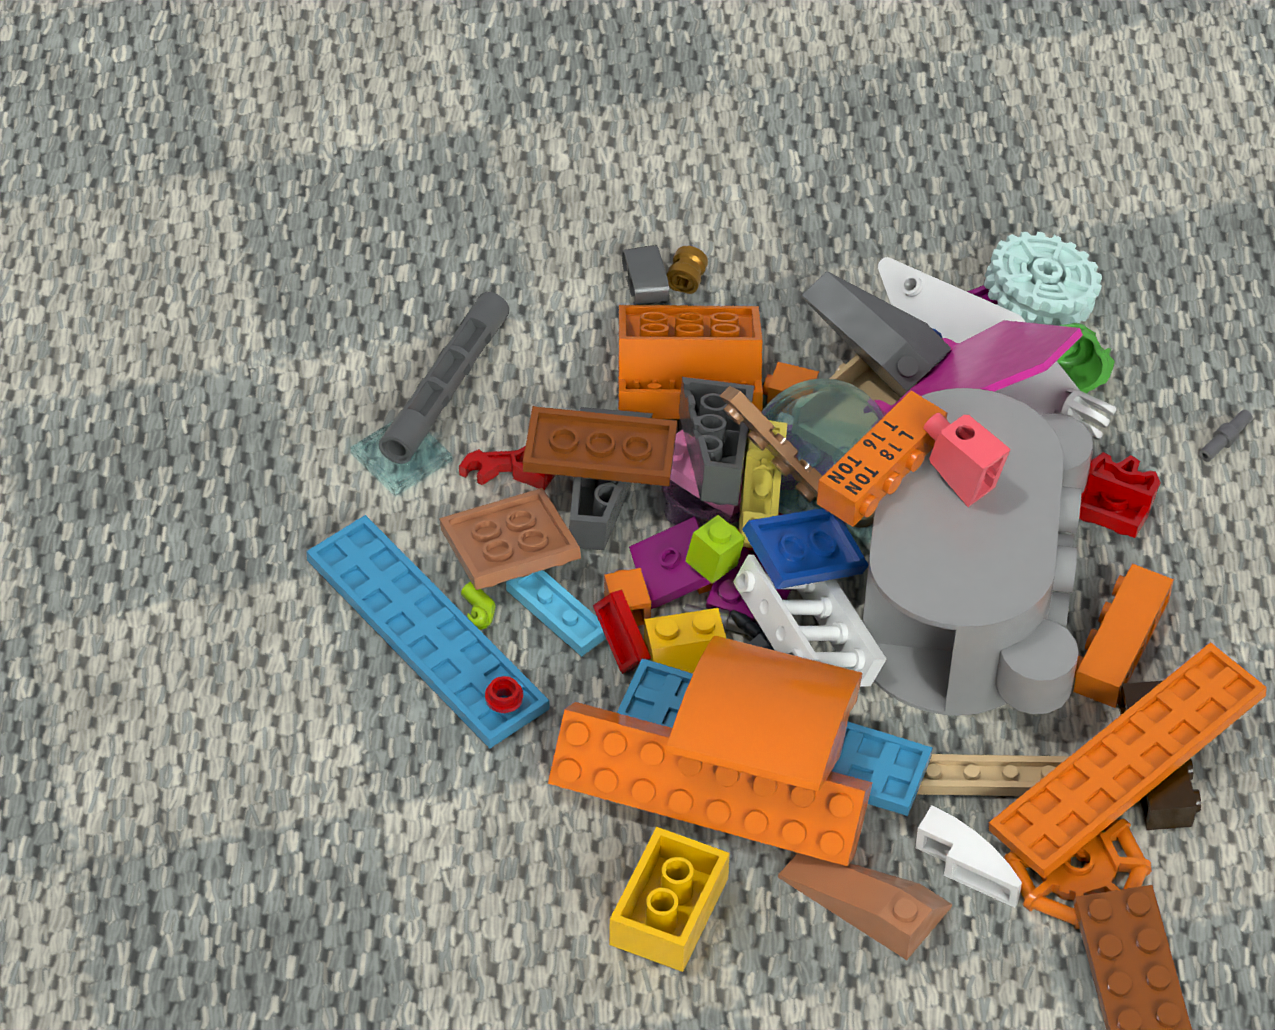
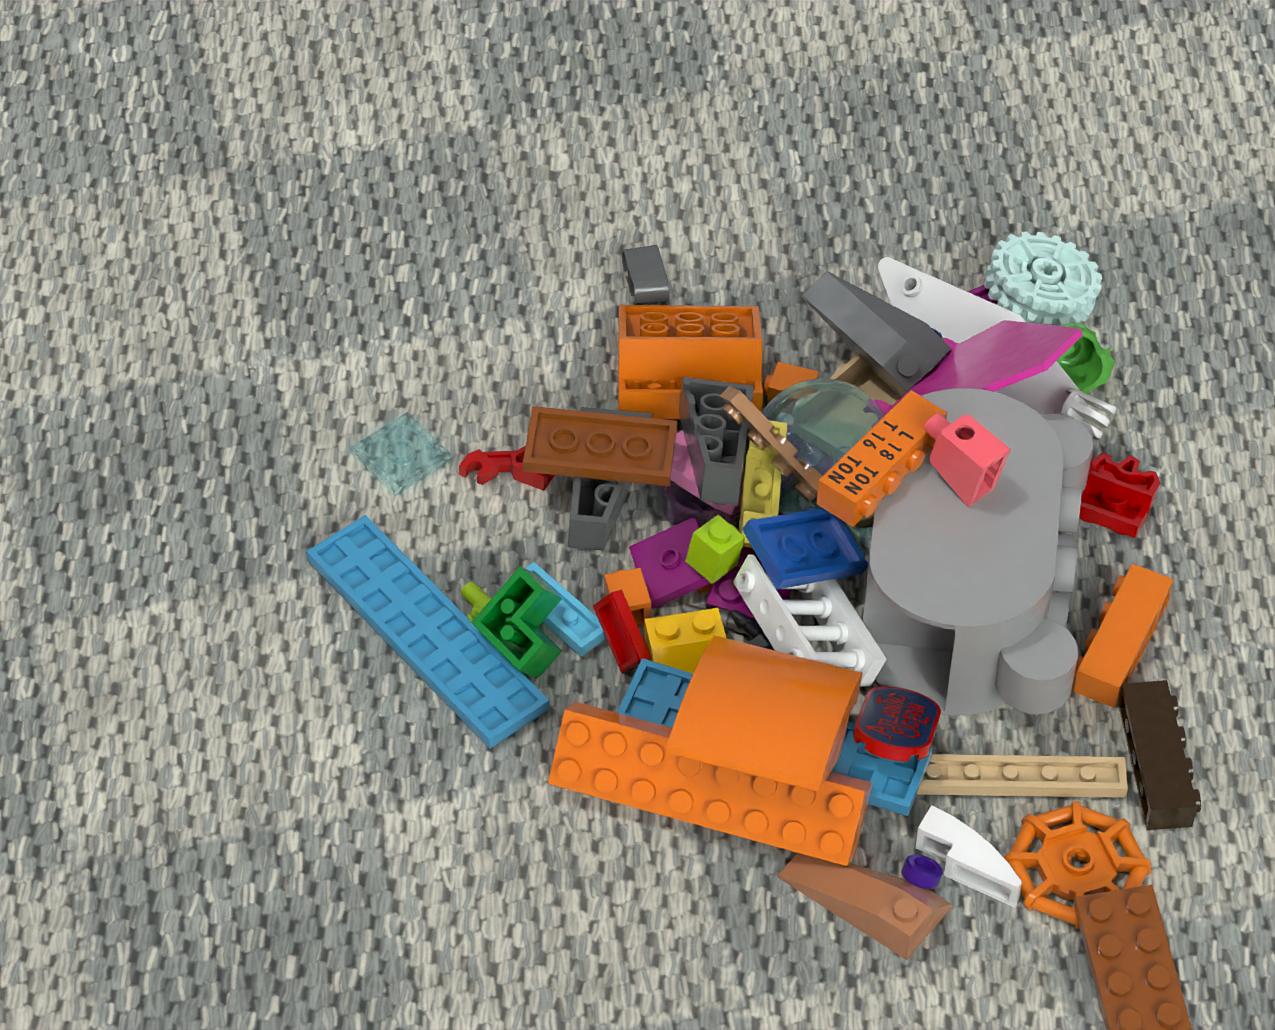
dark grey piece [379,292,509,464] -> none
nougat plate [439,488,581,590] -> none
red plate [485,676,523,713] -> none
yellow brick [609,826,730,972] -> none
pearl gold wheel [666,246,708,294] -> none
orange plate [989,642,1267,879] -> none
flat silver bar [1199,409,1253,462] -> none
none -> green brick [471,566,562,679]
none -> tile [853,687,941,762]
none -> dark purple tile [901,854,943,889]

